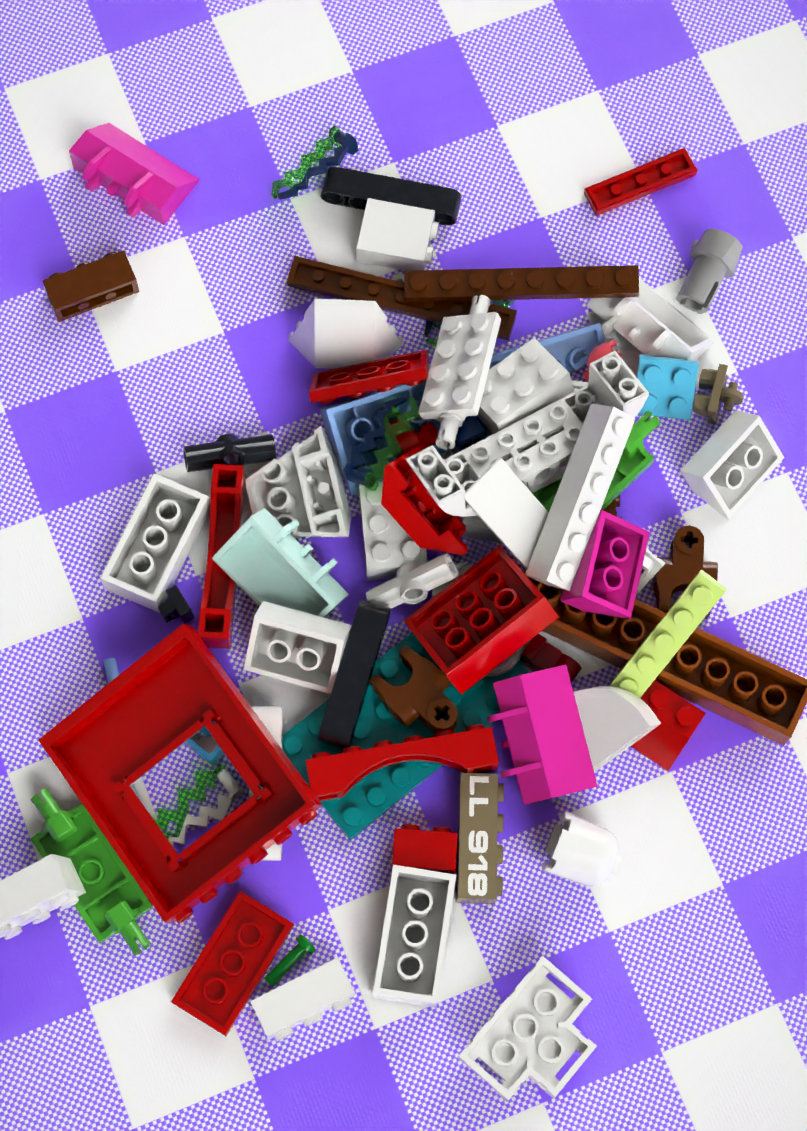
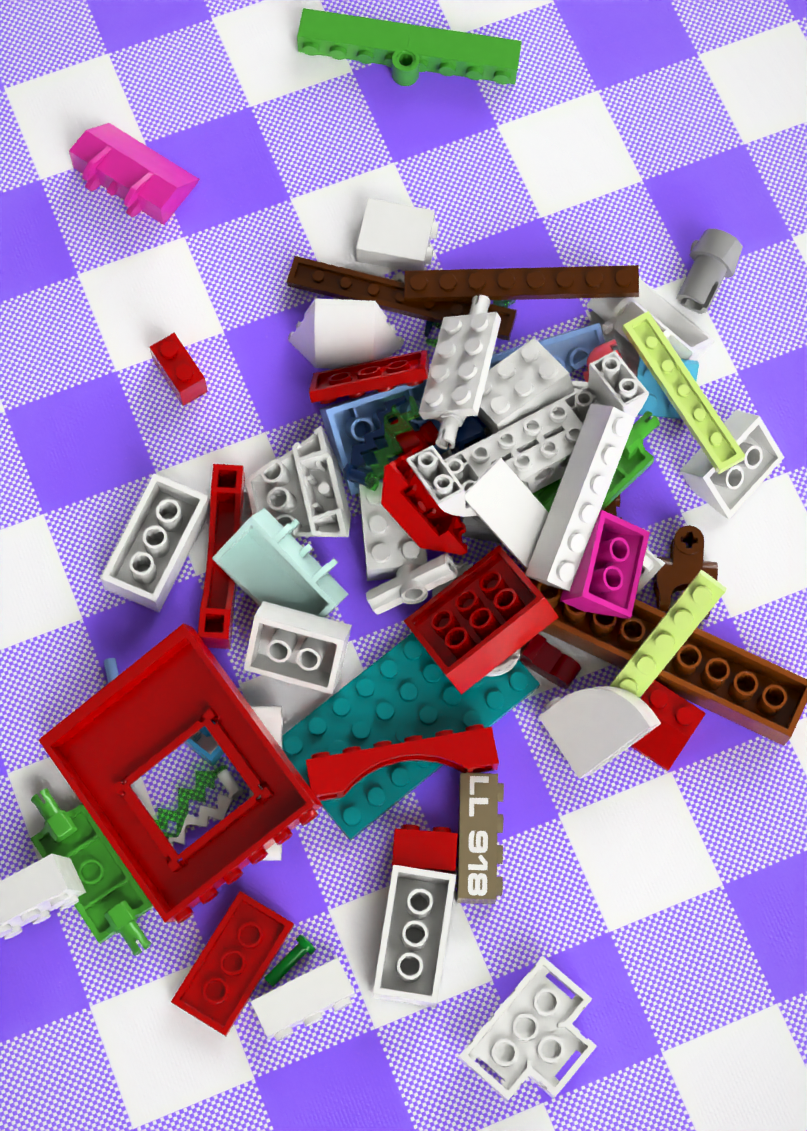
reddish brown brick [43,250,139,322] -> none
black tile [158,585,195,624] -> none
black piece [183,434,276,473] -> none
piece [271,125,359,200] -> none
black beam [318,600,391,748] -> none
black beam [320,167,462,226] -> none
reddish brown piece [369,646,458,734] -> none
dark pink piece [486,665,598,805] -> none
white cylinder [542,811,622,887] -> none
red tile [584,148,698,216] -> none
dark tan hips [693,364,744,424] -> none
none -> red brick [149,332,208,406]
none -> bright green hinge [297,8,522,86]
none -> yellowish green plate [622,311,745,474]

